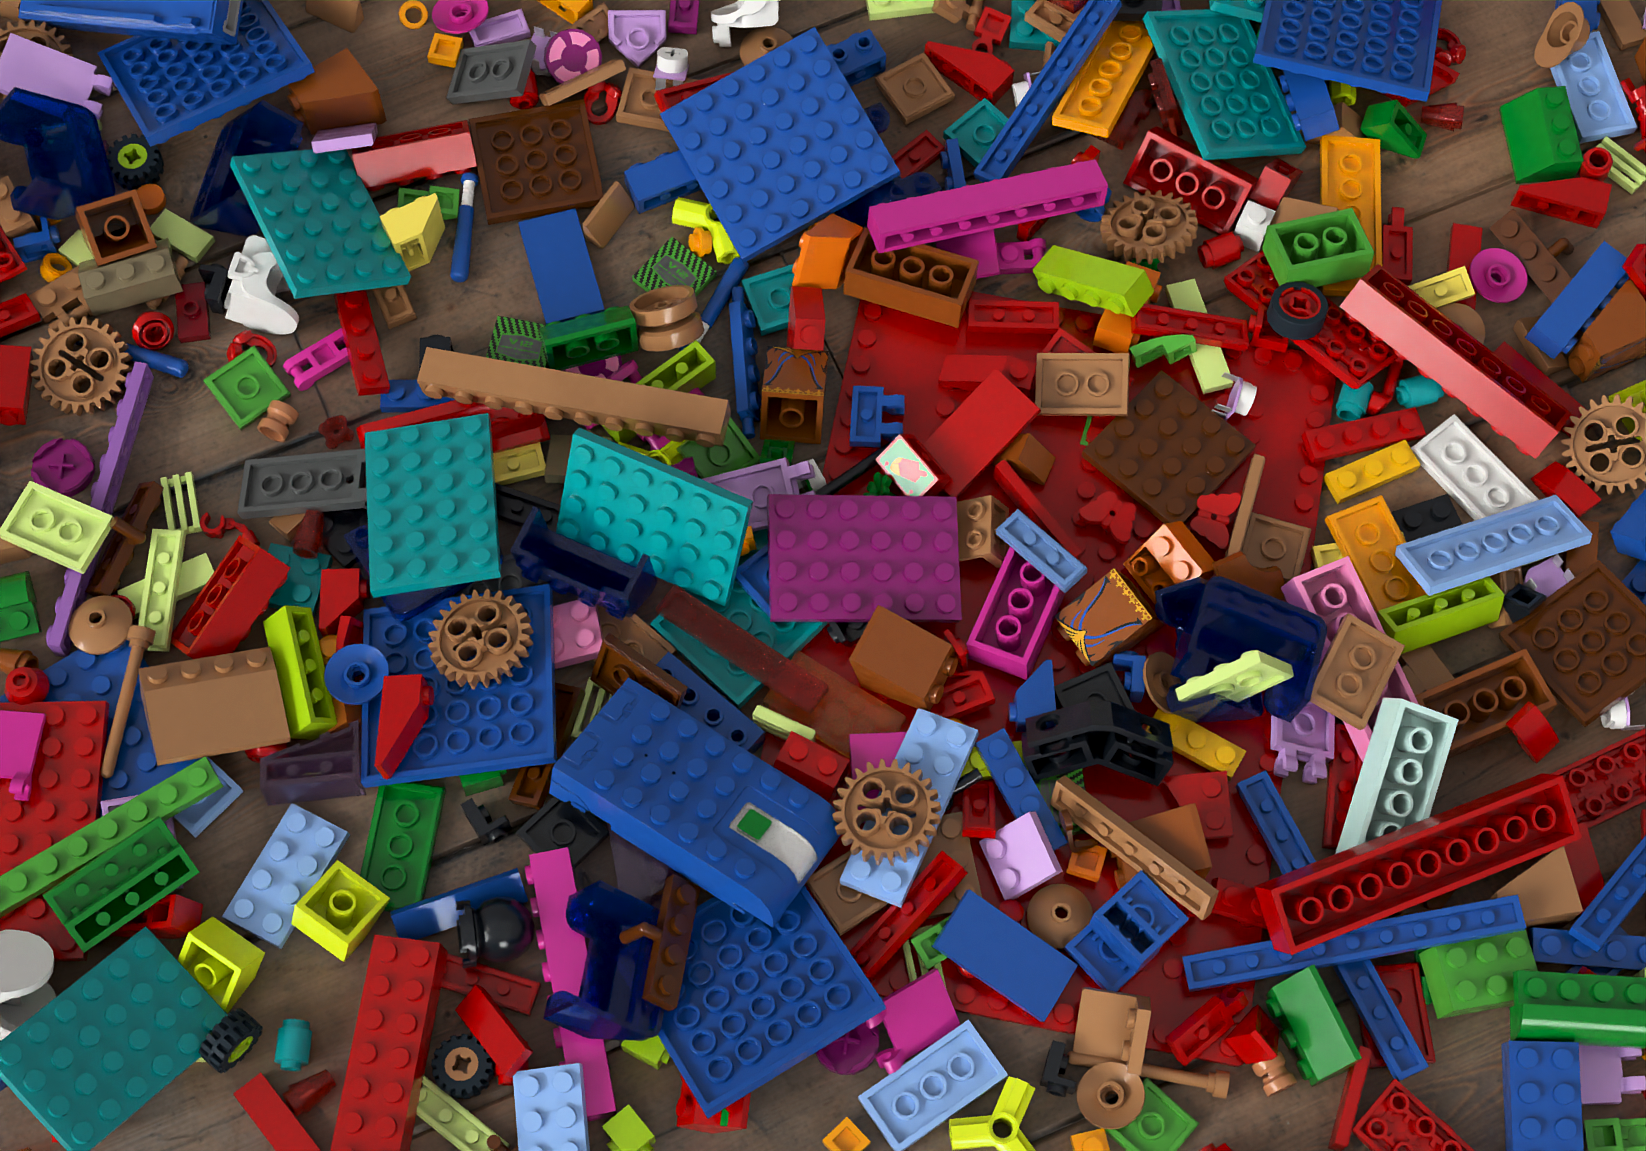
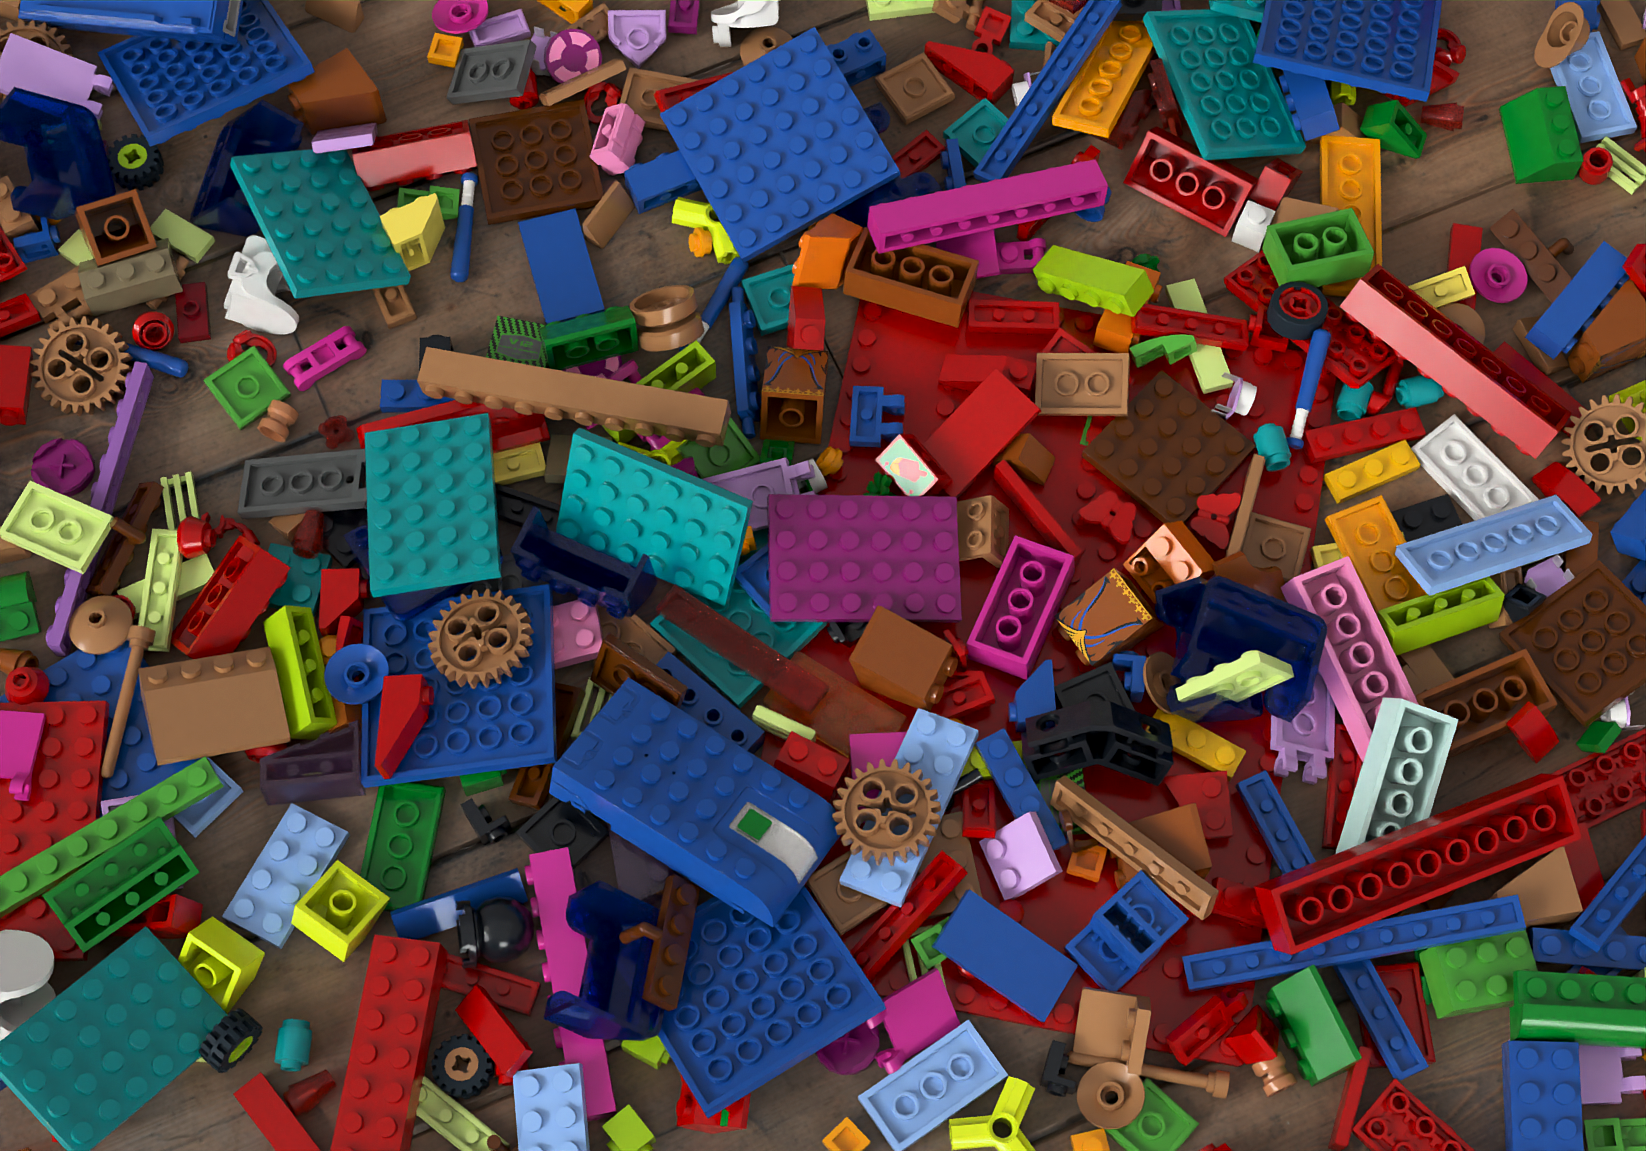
light orange piece [40,253,72,283] -> none
orange tile [137,184,166,215] -> none
black bracket [198,264,232,314] -> none
red plate [333,290,390,396] -> none
light orange piece [398,0,428,29] -> none
tile [632,237,717,297] -> none
white piece [653,47,689,90] -> none
black bar [815,442,891,495] -> none
medium blue tile [996,509,1087,593] -> none
medium nougat dish [1027,884,1093,949] -> none
medium nougat gear [1100,190,1198,264] -> none
red brick [1197,231,1244,269] -> none
medium nougat plate [1304,613,1405,730] -> none
red plate [1382,207,1413,285] -> none
red slope [1510,177,1612,229] -> none
none -> red cone [177,516,217,559]
none -> bright pink brick [590,103,645,176]
none -> light orange plate [816,446,843,476]
none -> teal brick [1253,423,1291,471]
none -> blue piece [1286,329,1331,449]
none -> green tile [1576,721,1622,753]

